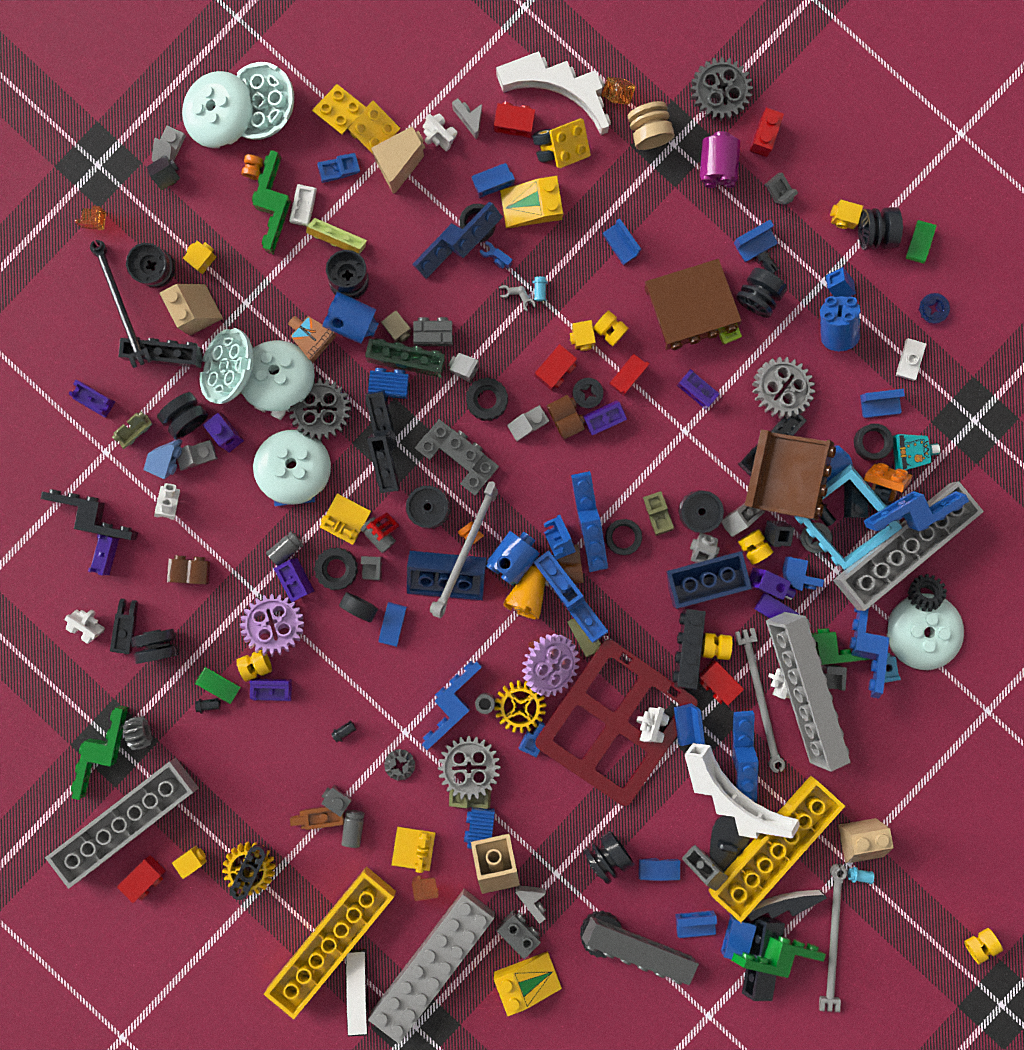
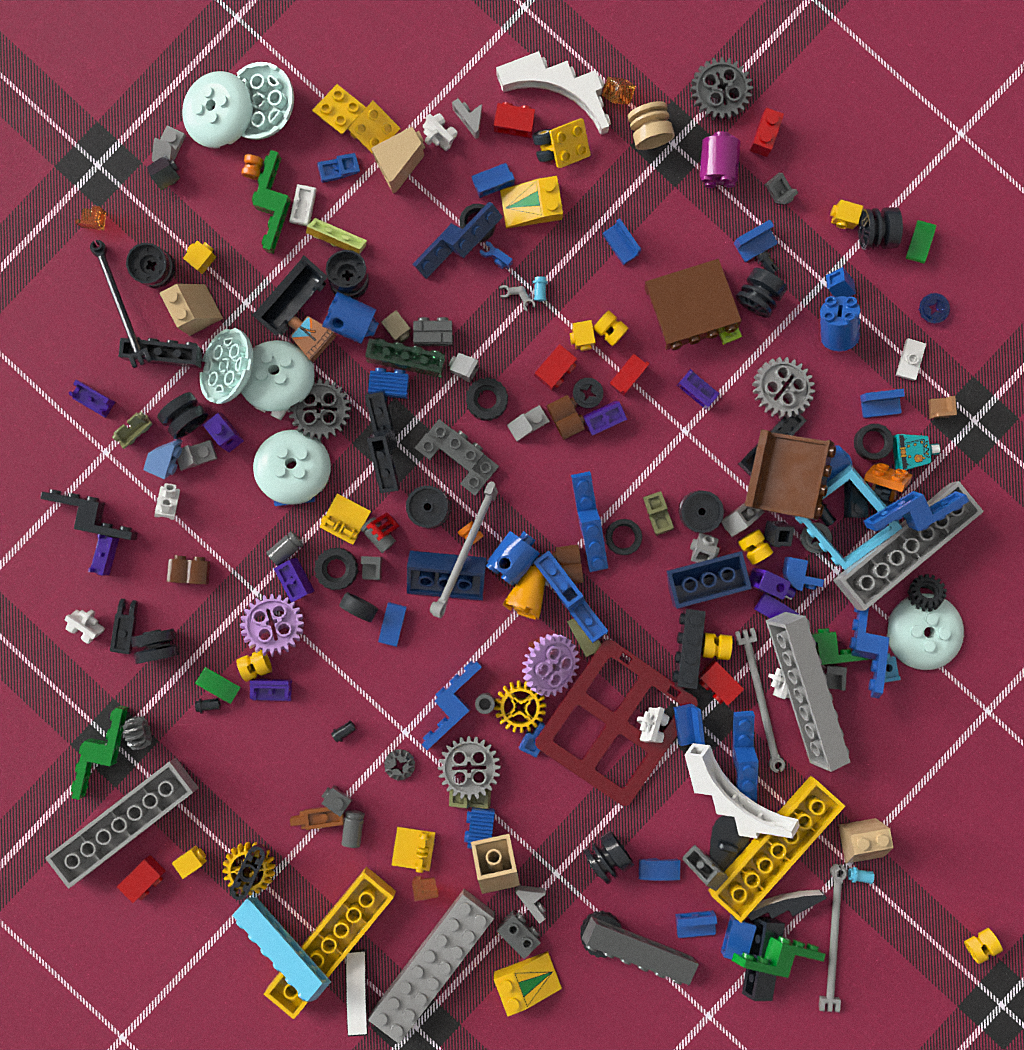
blue hinge [544,515,576,560] -> none
none -> medium azure brick [232,897,331,1002]
none -> black windscreen [252,255,328,336]
none -> medium nougat panel [928,396,957,419]

